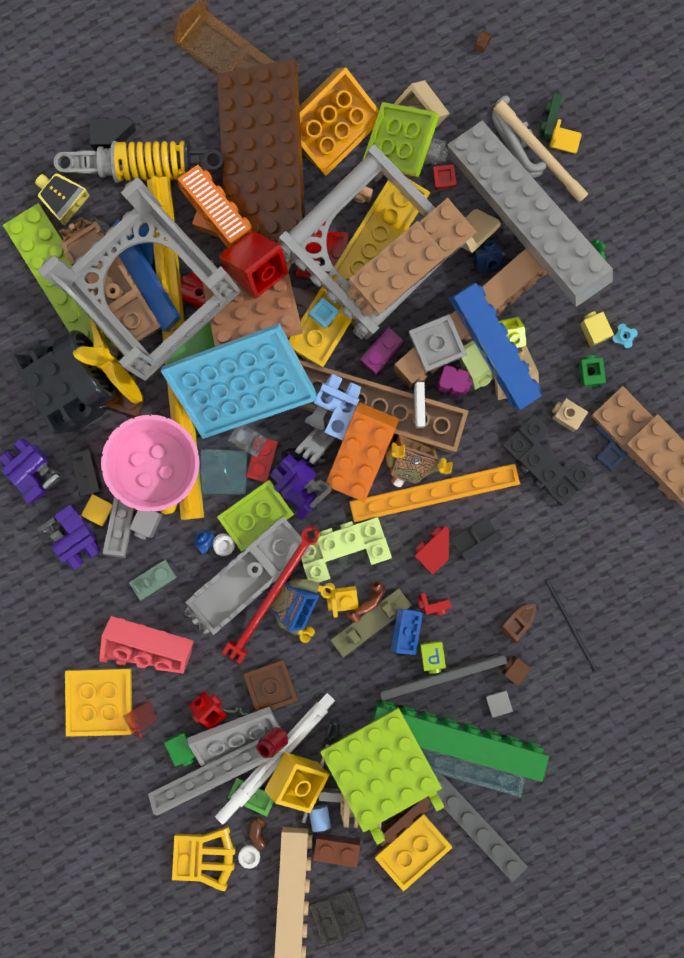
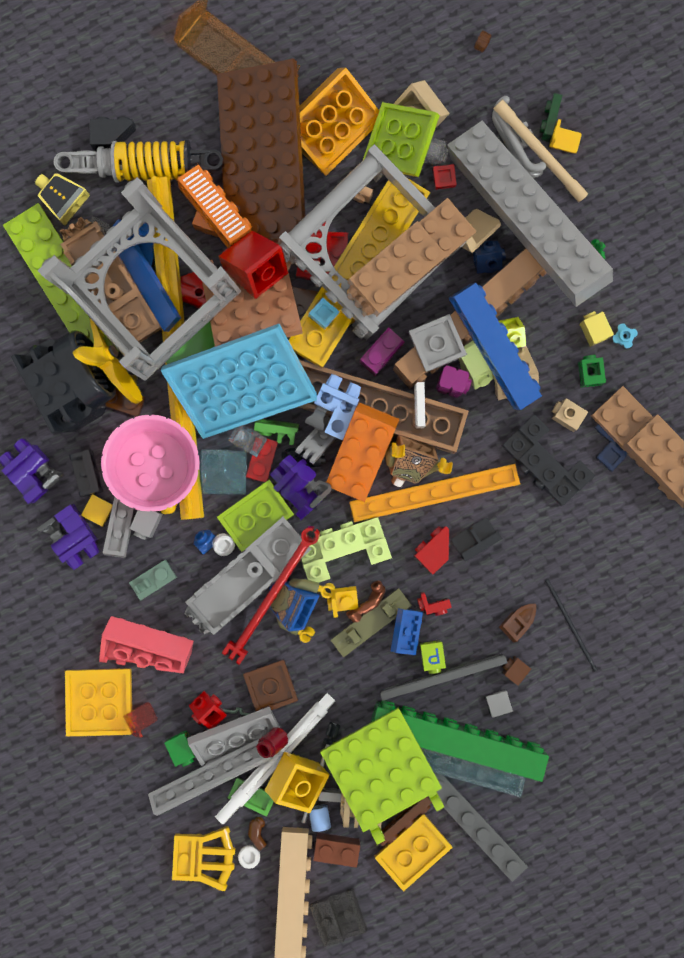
none -> bright green plate [254,419,299,445]

